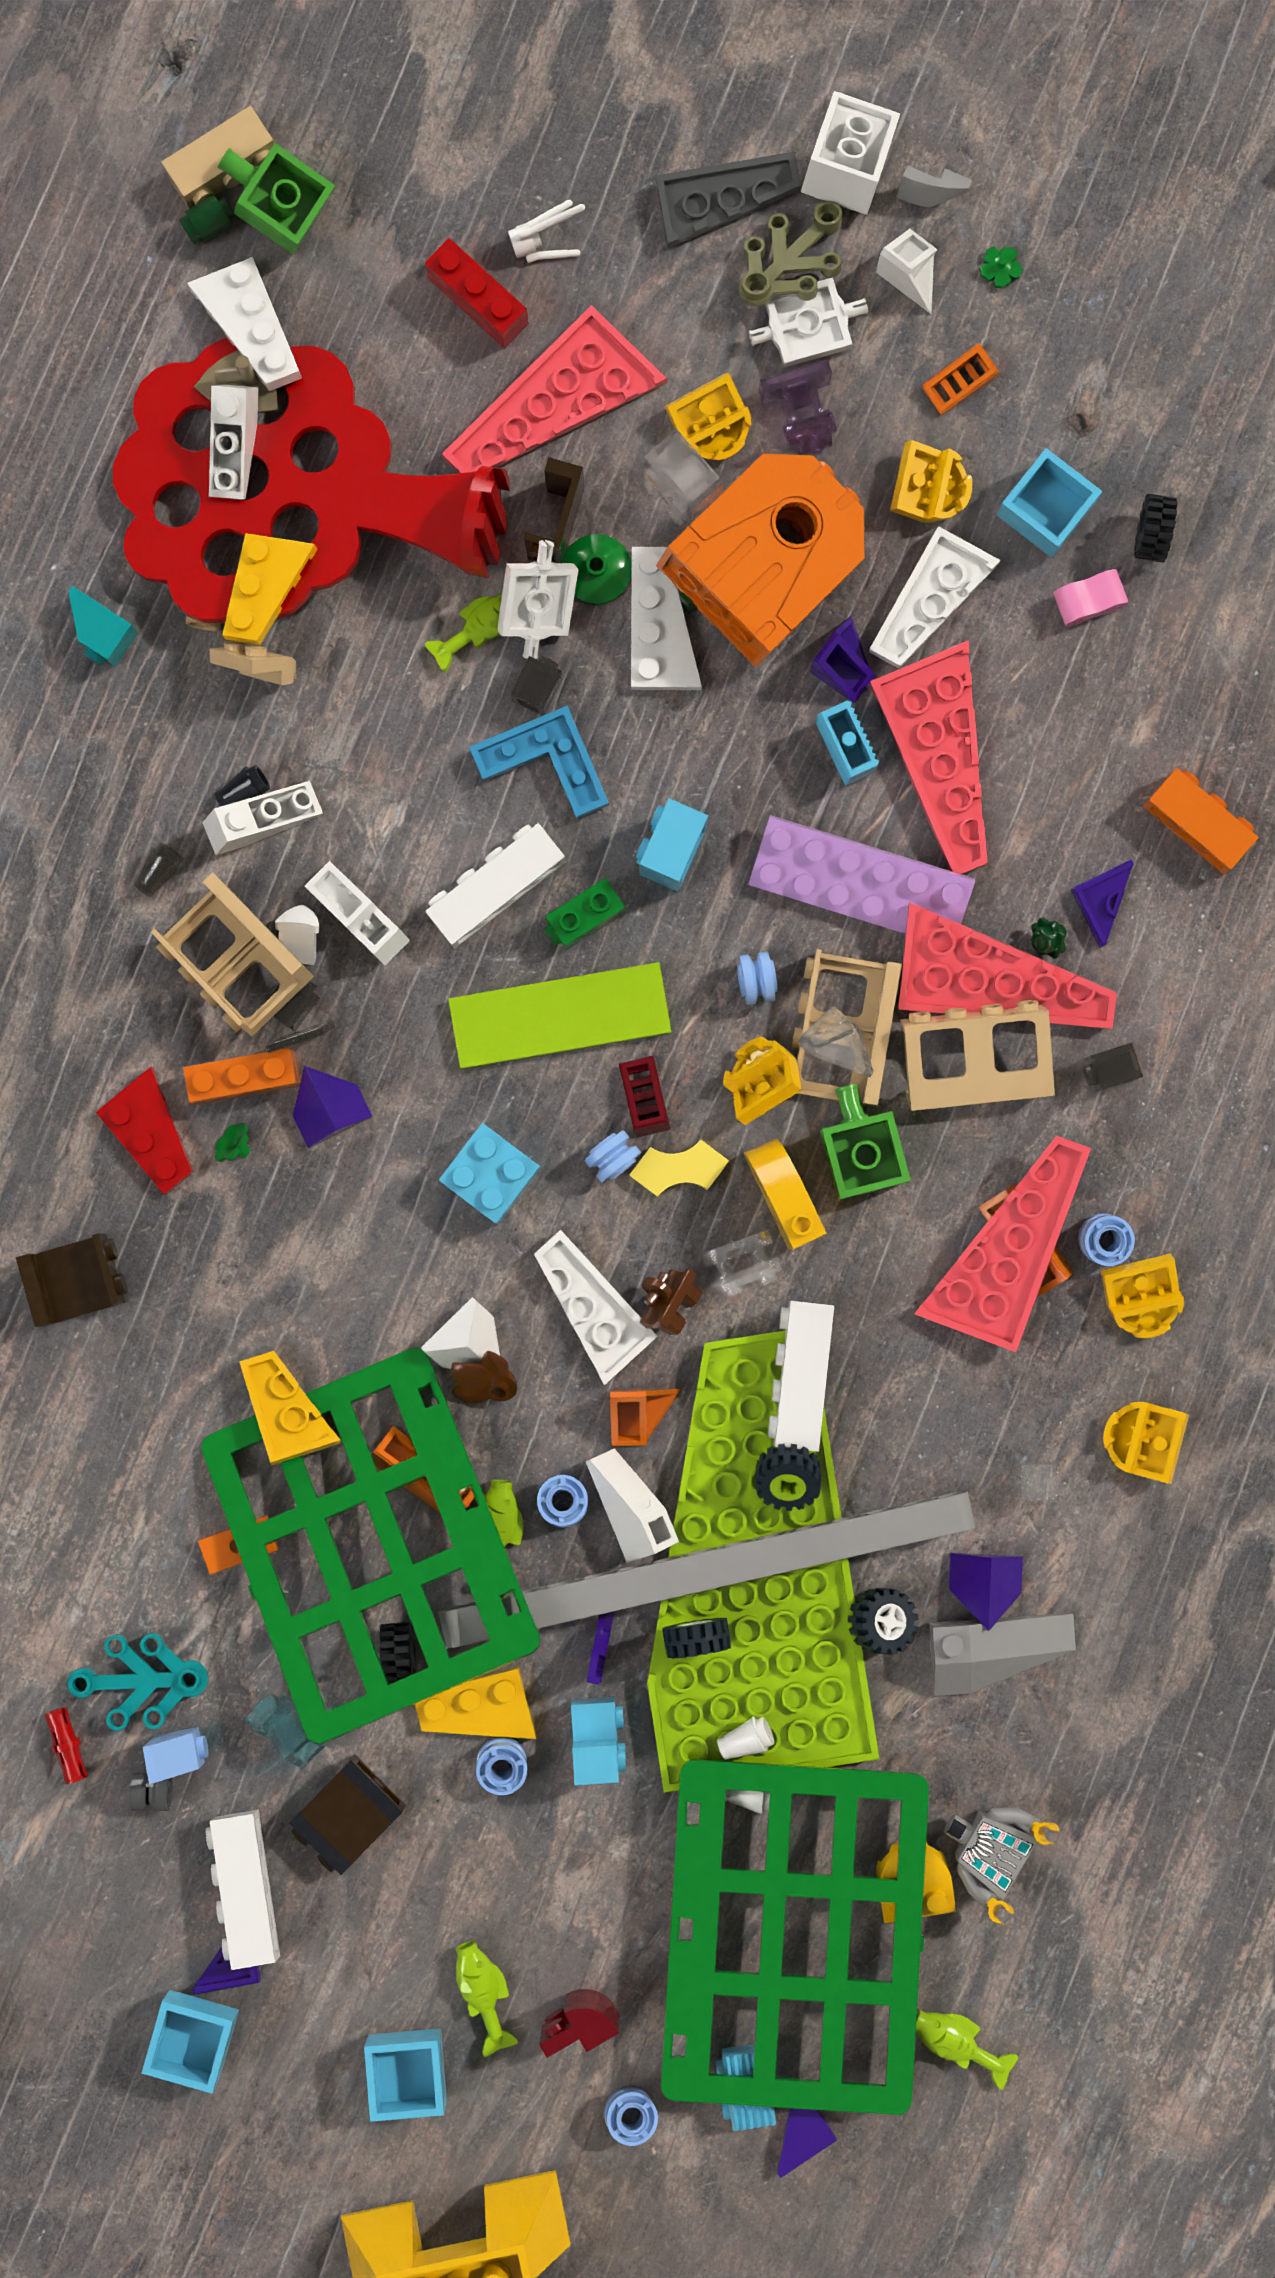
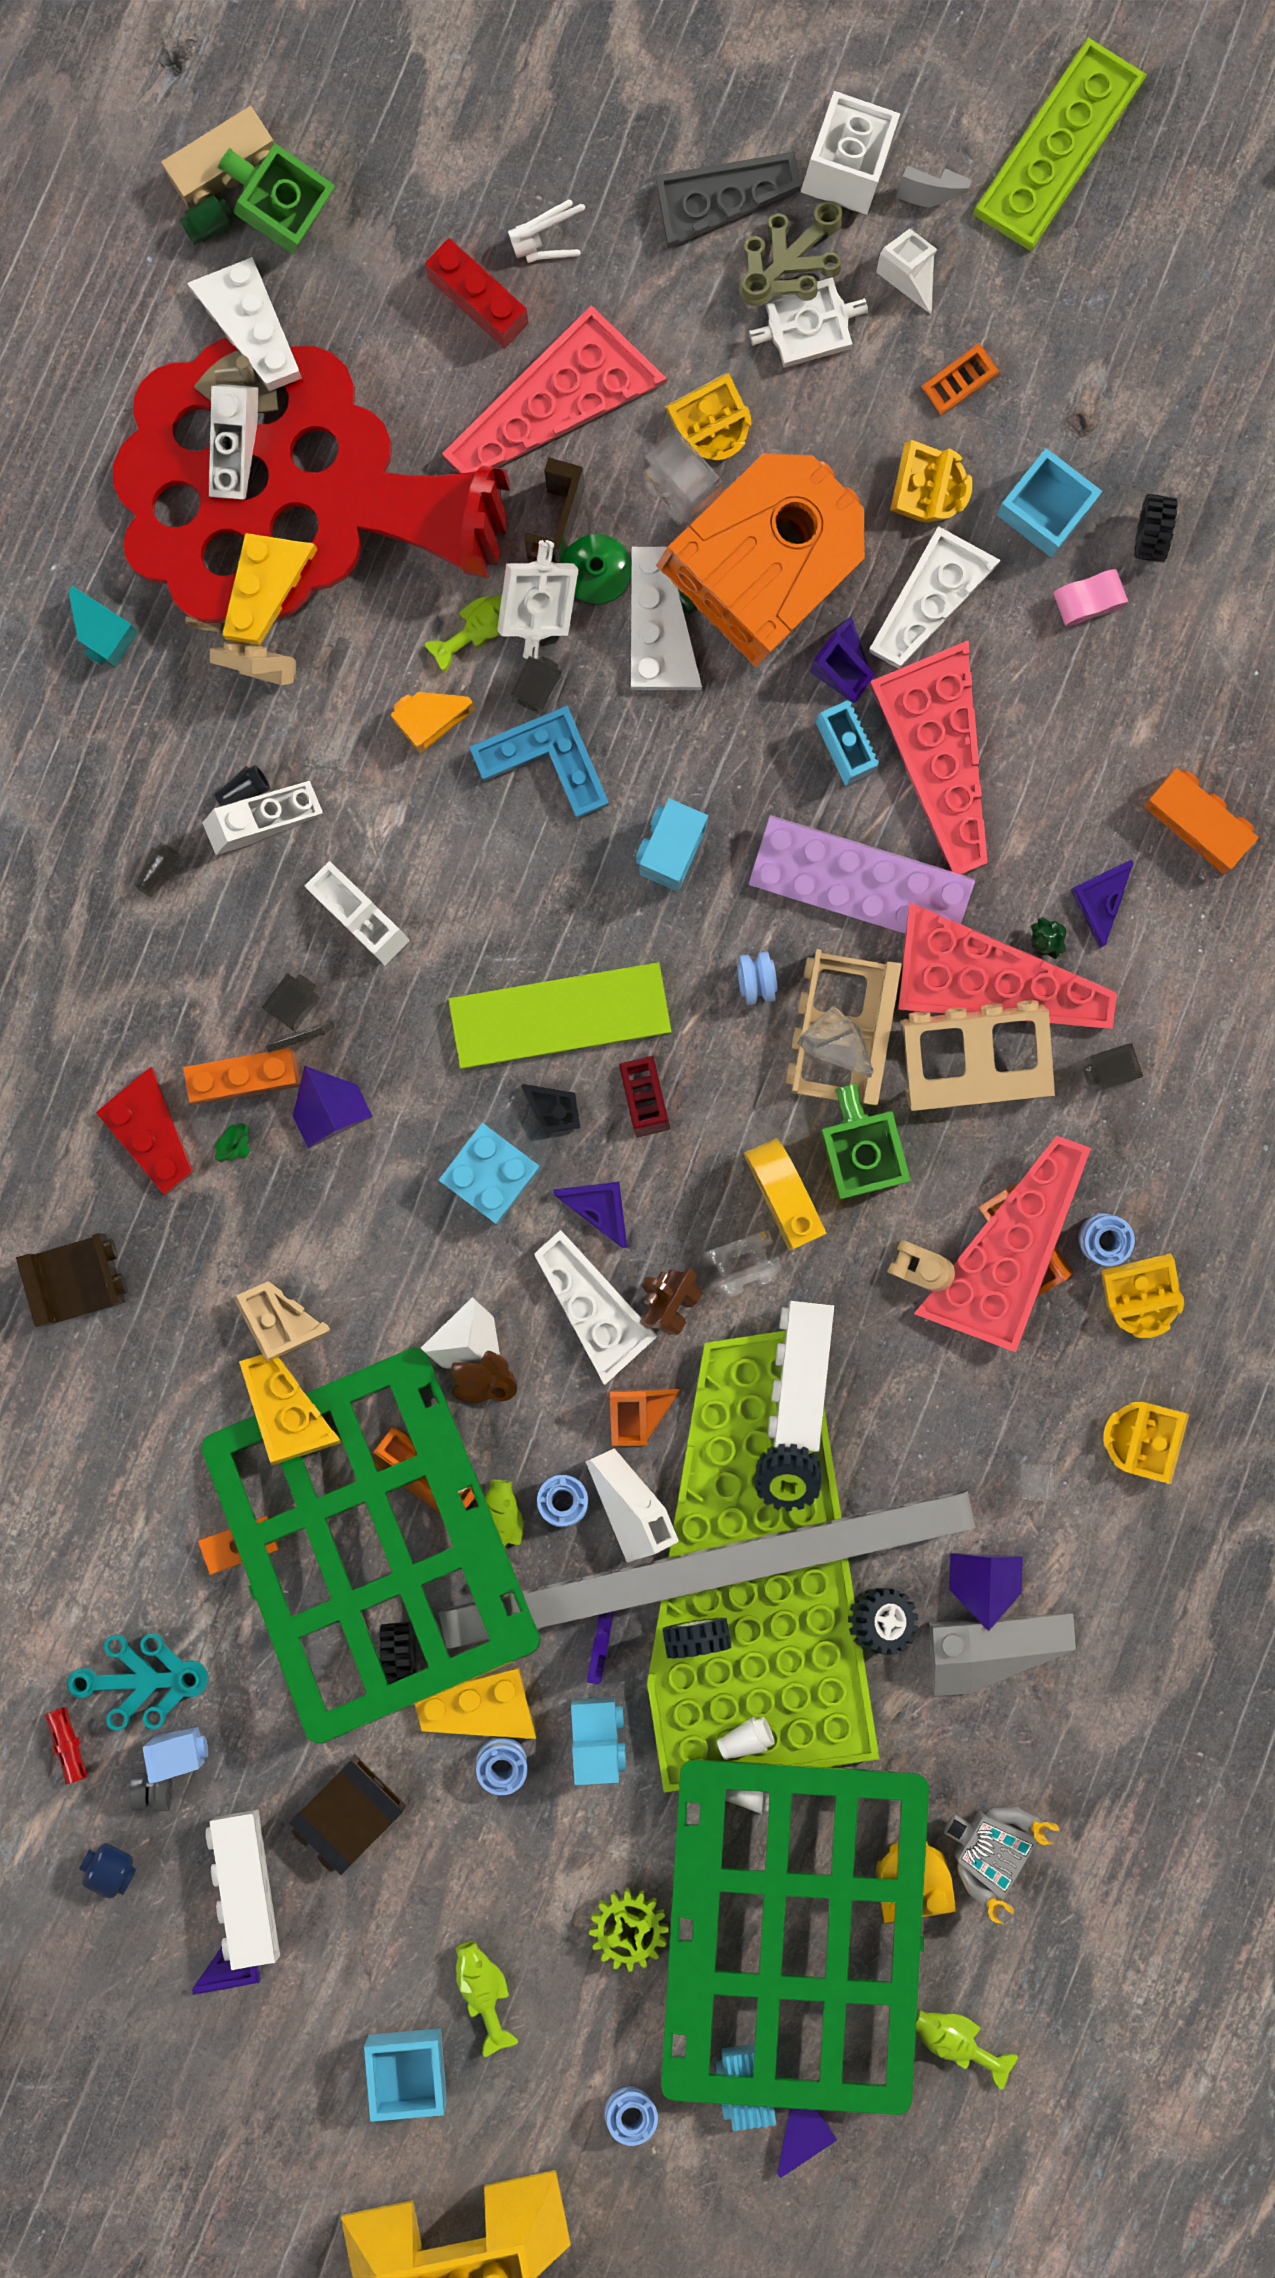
medium azure piece [141,1990,239,2094] -> none
tan window [151,872,314,1037] -> none
clear light blue brick [245,1693,328,1769] -> none
white tile [275,905,319,965] -> none
white brick [425,823,566,949] -> none
dark red brick [539,1989,620,2058] -> none
green brick [544,878,625,950] -> none
light blue wheel [584,1130,641,1183] -> none
light yellow tile [629,1140,729,1197] -> none
yellow slope [723,1037,802,1125] -> none
clear purple tile [759,360,837,455] -> none
green plant [979,246,1023,289] -> none
none -> dark blue head [79,1843,137,1899]
none -> tan wing [235,1281,330,1362]
none -> light orange slope [390,692,475,754]
none -> black piece [521,1084,580,1134]
none -> dark purple tile [553,1182,627,1248]
none -> lime gear [589,1888,668,1972]
none -> tan plate [887,1239,955,1292]
none -> lime tile [973,37,1147,252]

